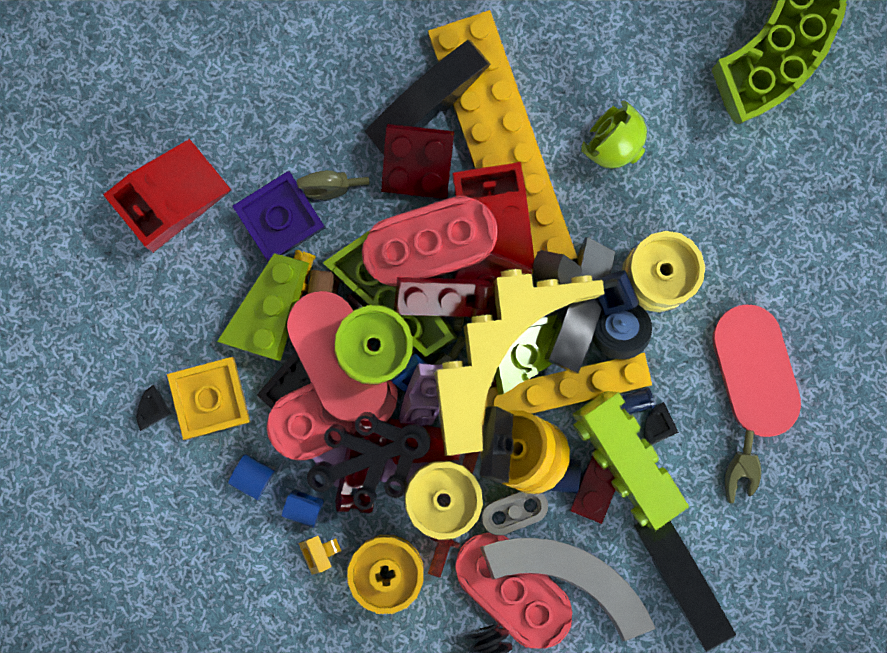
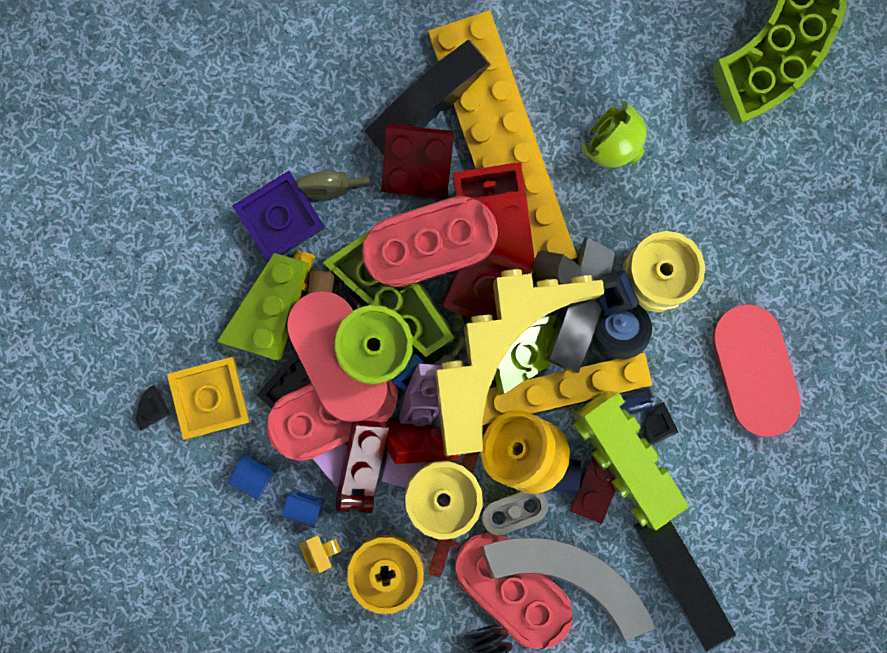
red slope [103,139,232,253] -> none
black plant [307,412,431,510] -> none
plate [394,277,494,317] -> none
black plate [480,406,514,483] -> none
olive hand [725,430,762,504] -> none

